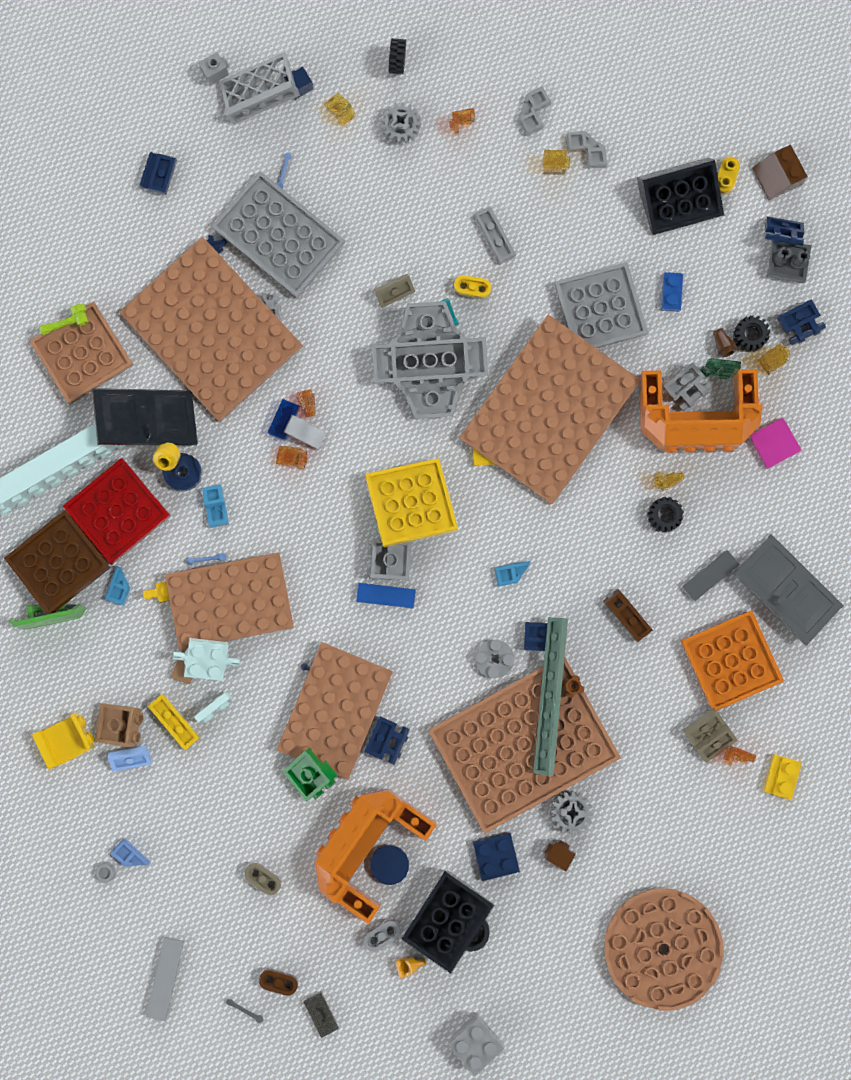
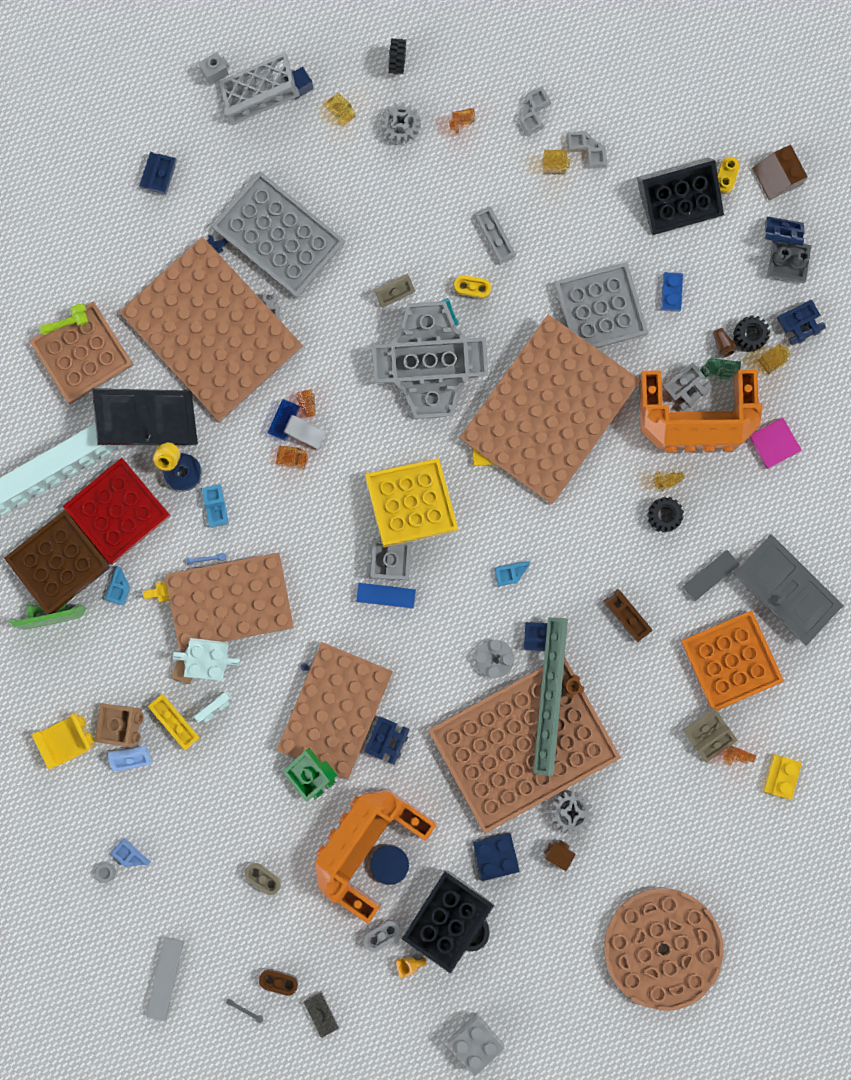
medium blue hinge [276,152,292,189] -> none

